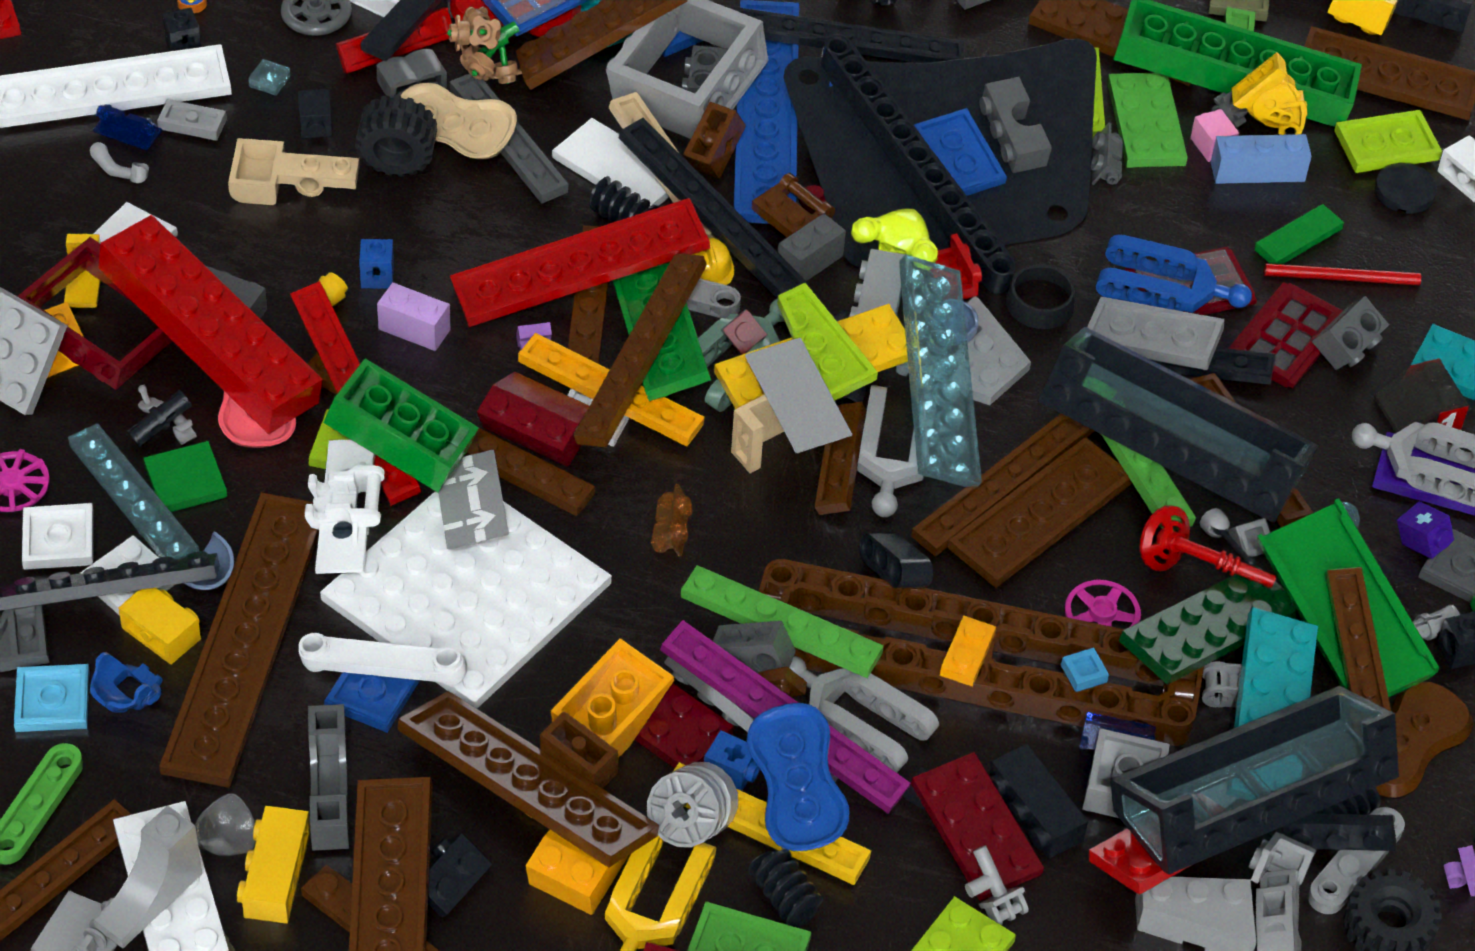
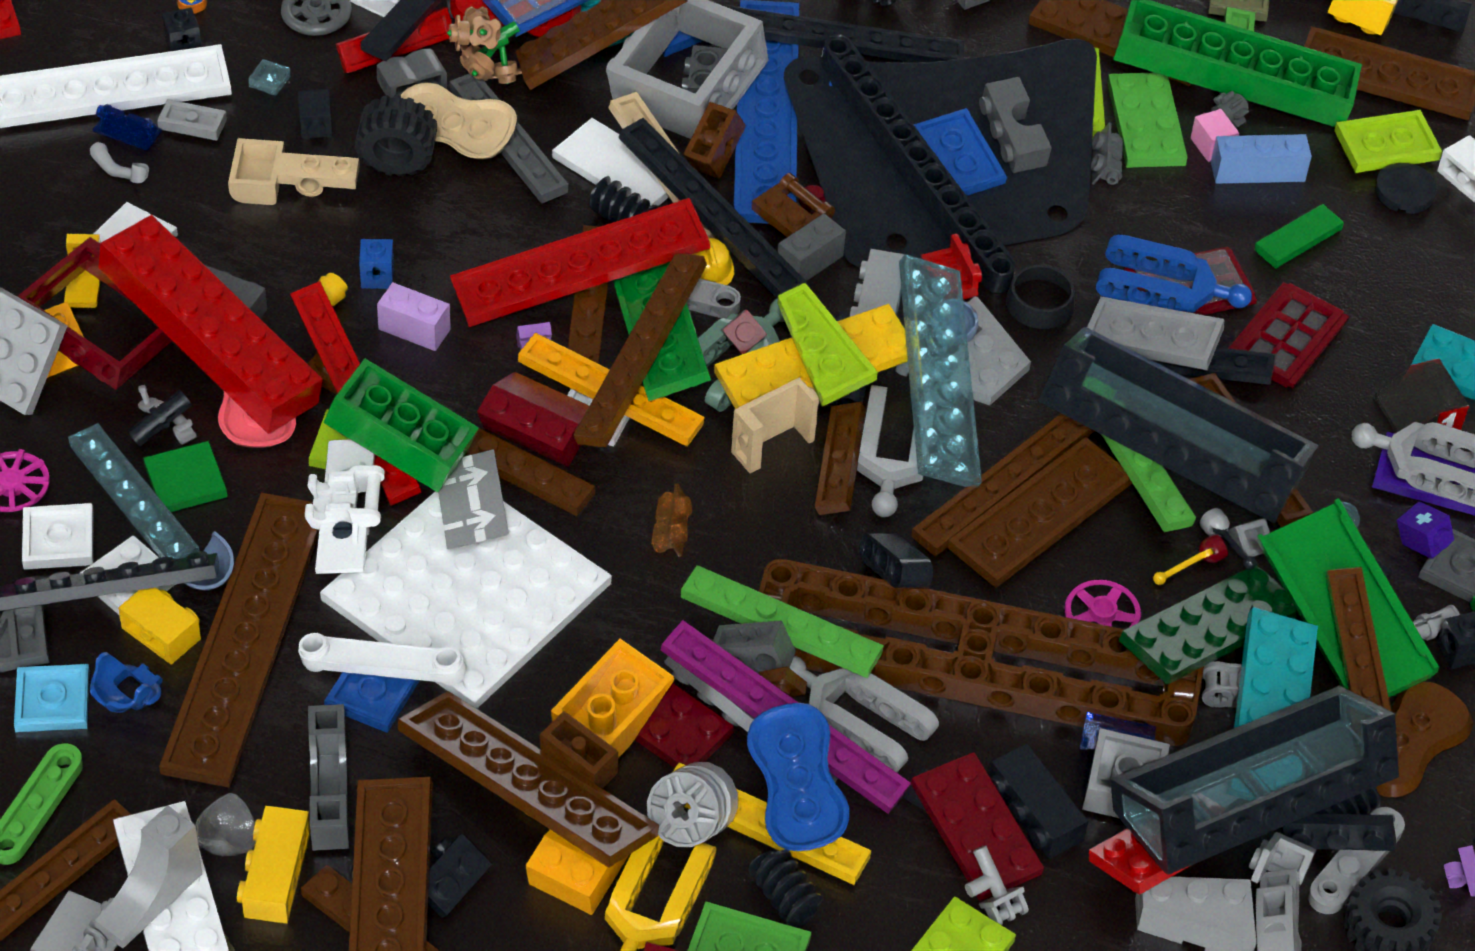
blue brick [704,730,760,791] -> none
light grey sticker [745,338,852,453] -> none
neon yellow head [851,209,938,269] -> none
light orange plate [940,615,996,687] -> none
dark azure plate [1061,648,1109,692] -> none
red dish [1140,505,1276,588] -> none
yellow piece [1232,52,1308,135] -> none
red piece [1264,263,1421,286] -> none
dark grey brick [1312,296,1389,370] -> none
none -> hinge [1153,534,1228,585]

